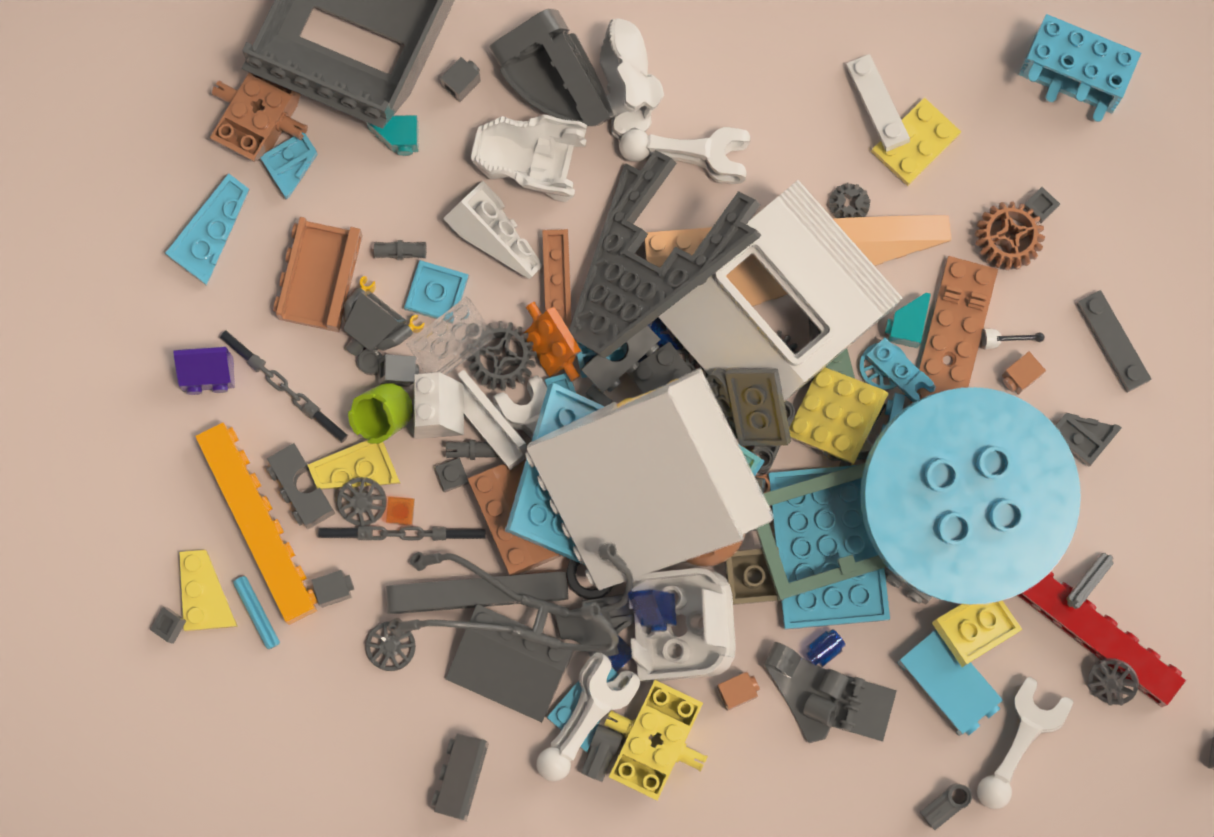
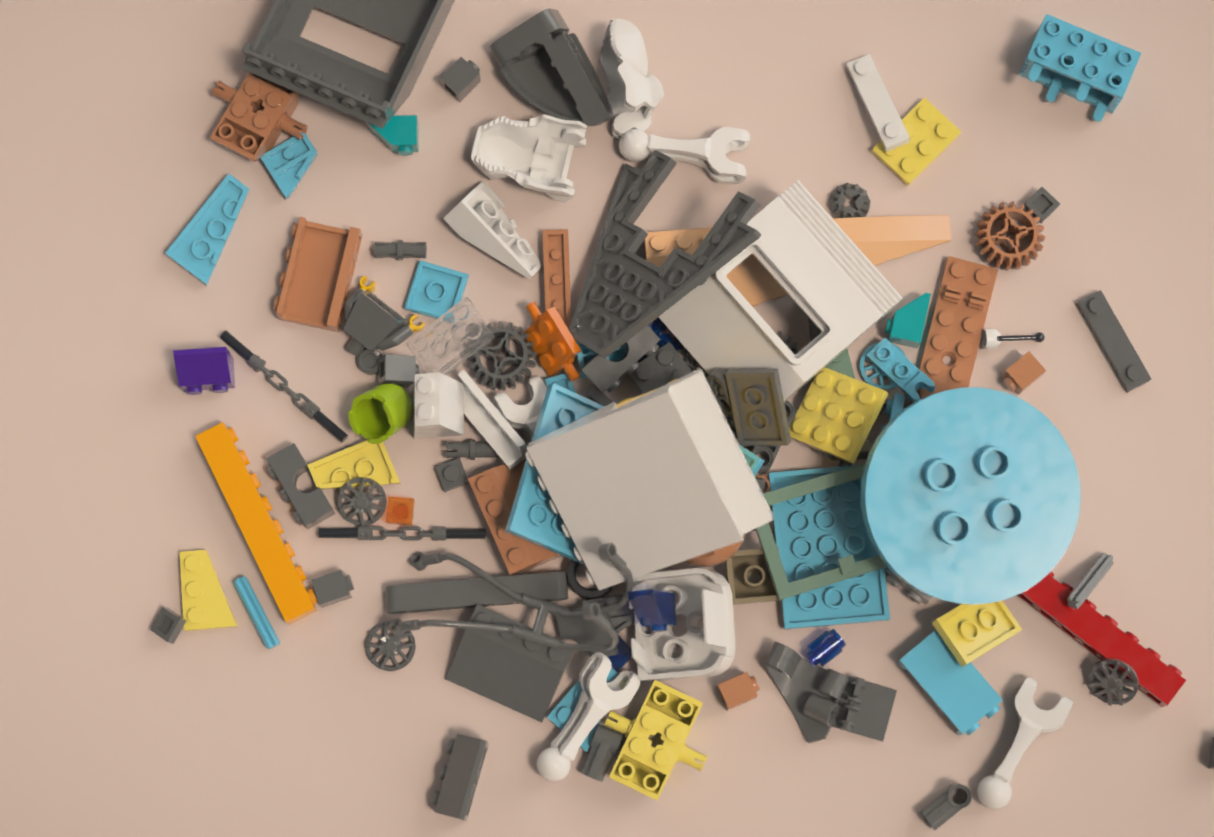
dark grey wing [1055,413,1122,467] -> none

